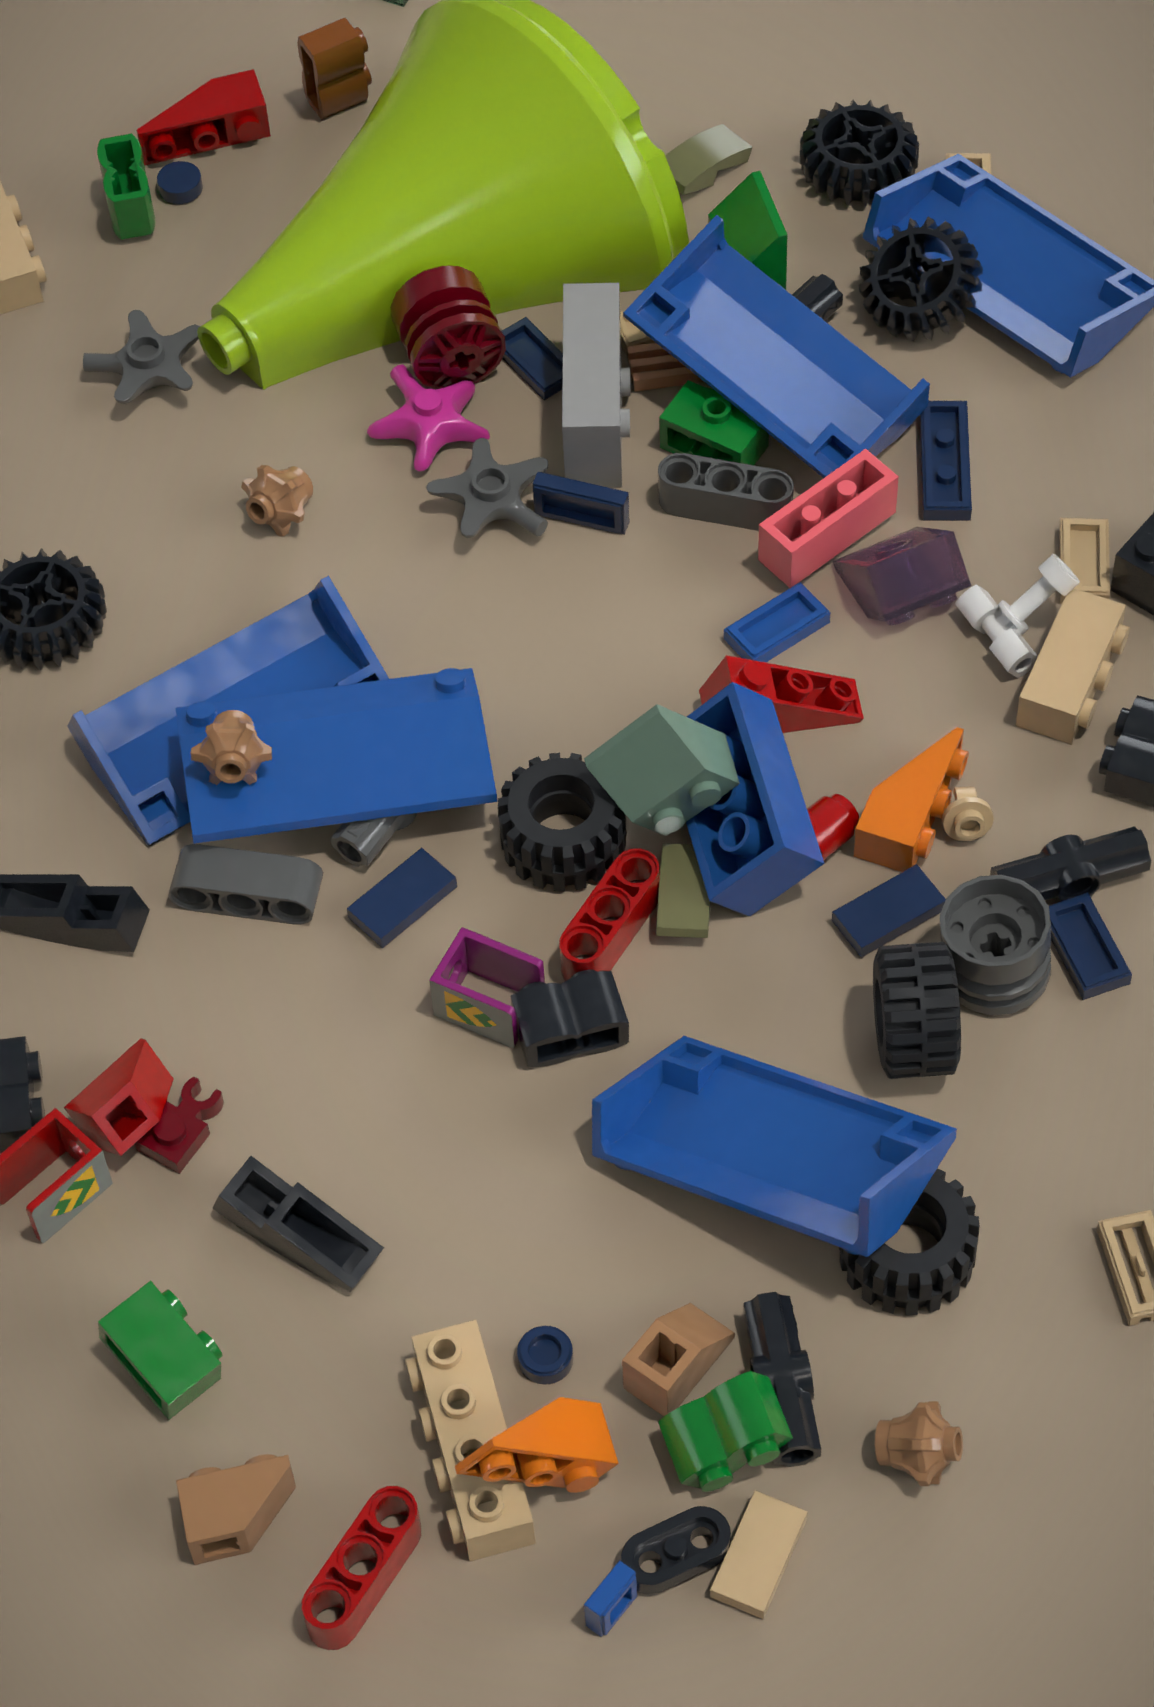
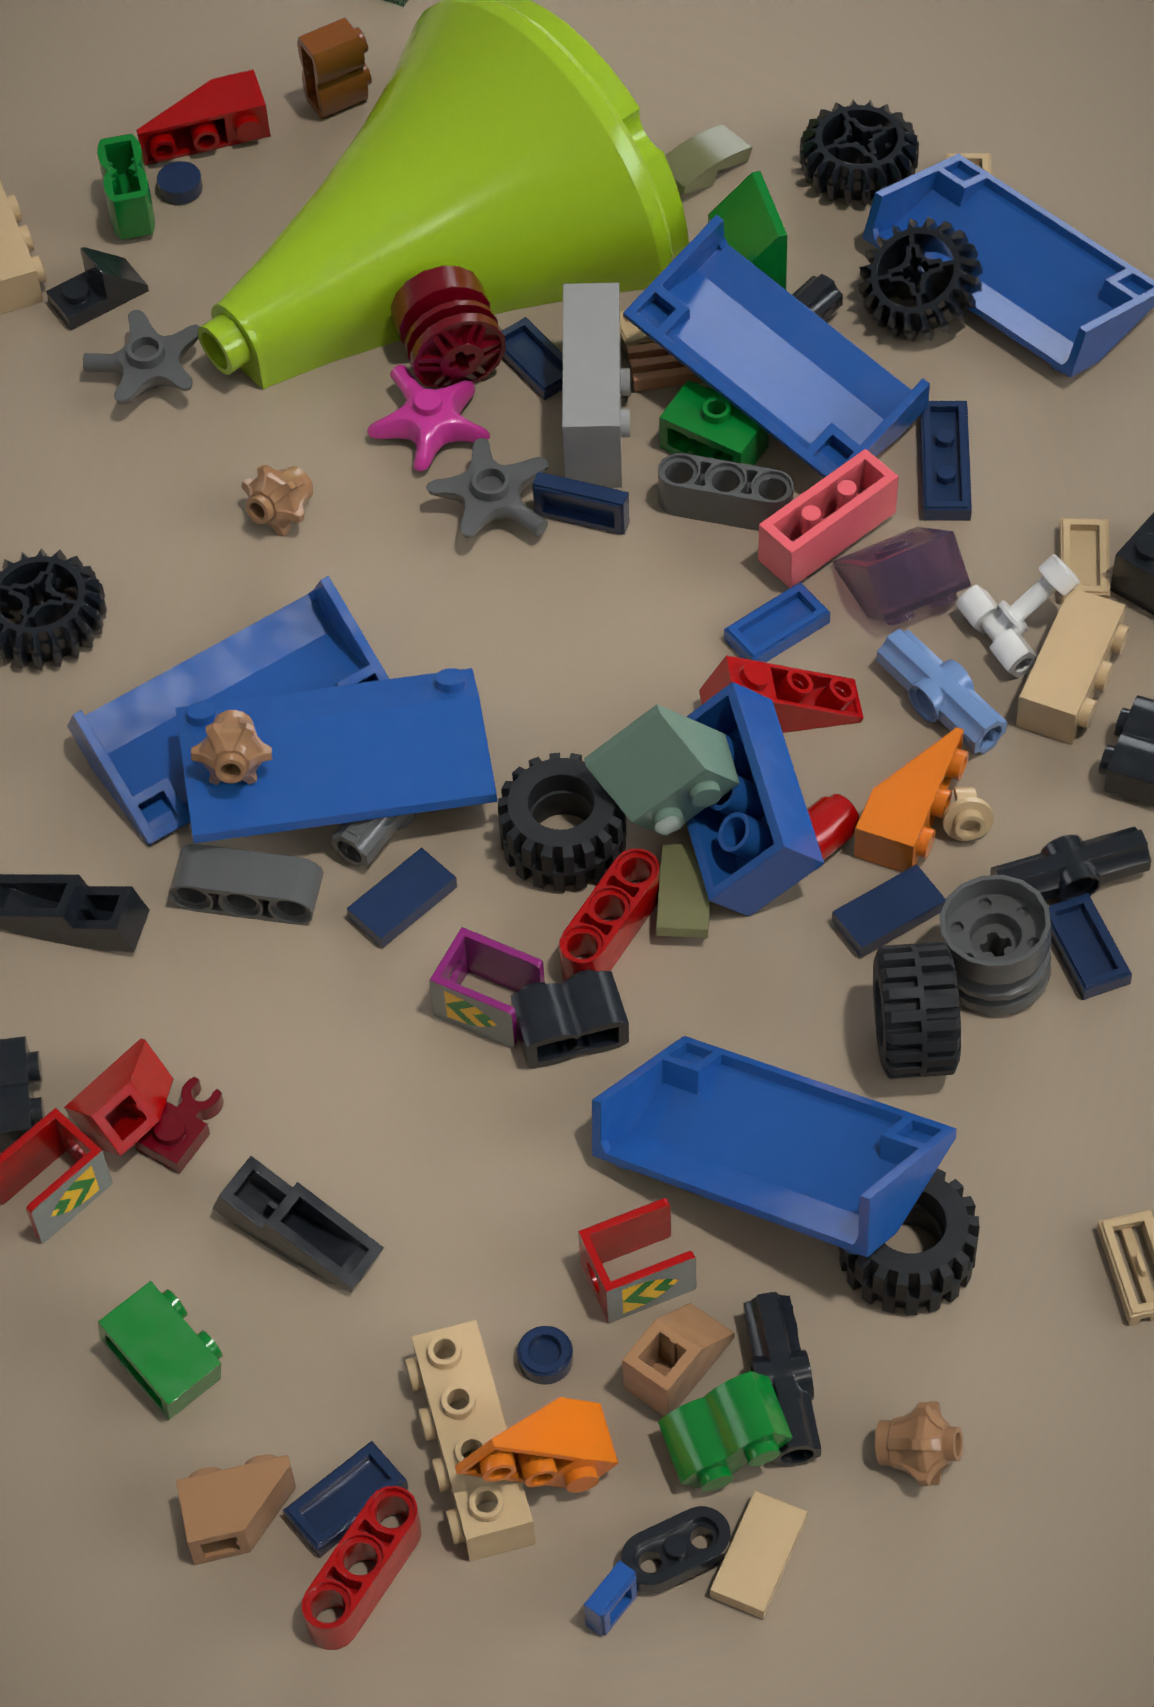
none -> black slope [46,247,149,331]
none -> dark blue tile [283,1441,408,1558]
none -> red piece [578,1198,697,1324]
none -> medium blue piece [876,628,1007,754]

